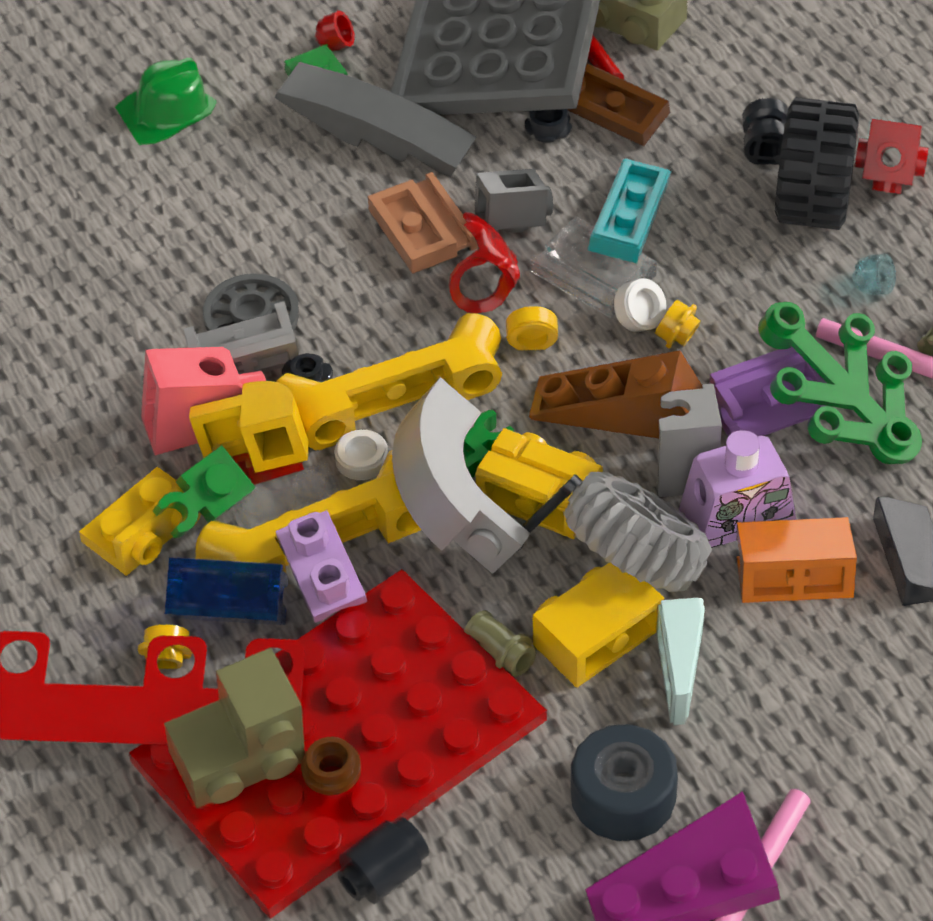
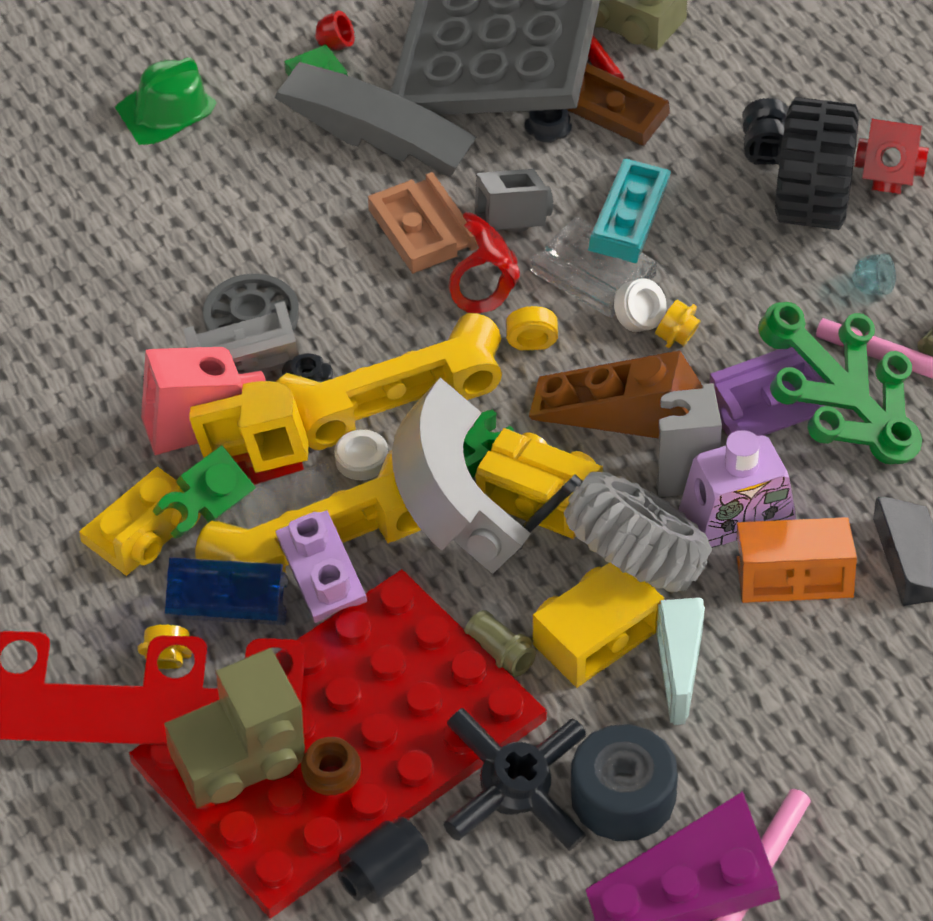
none -> black bar [444,708,586,851]

